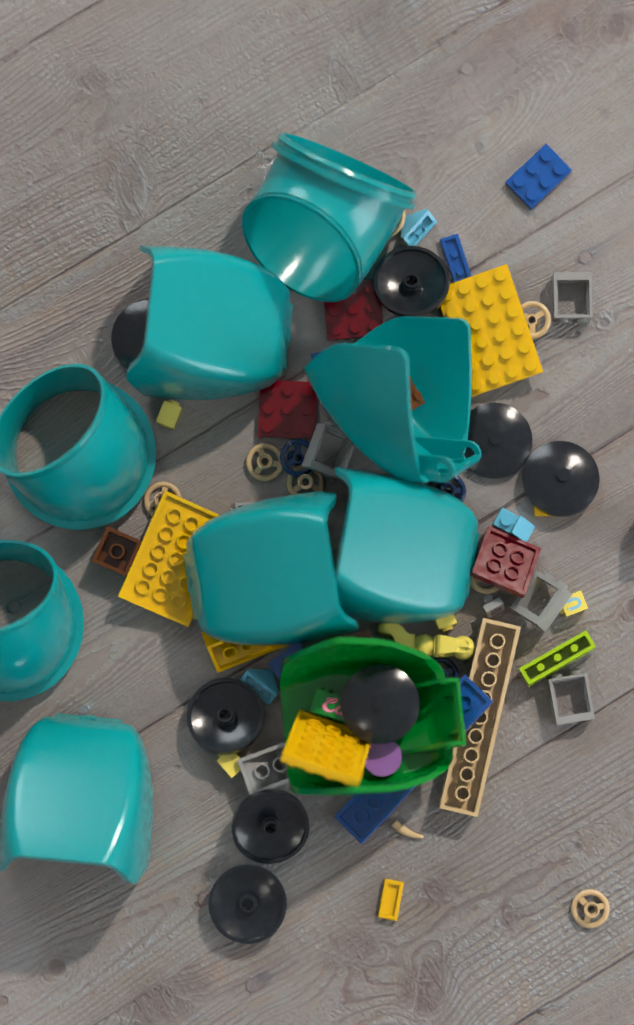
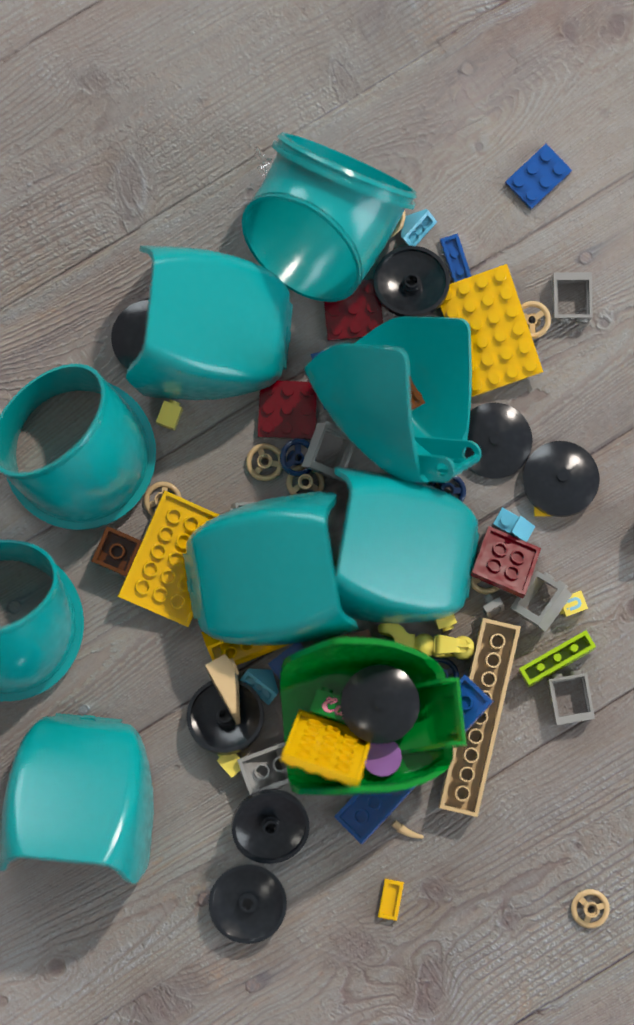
none -> tan slope [205,654,240,725]

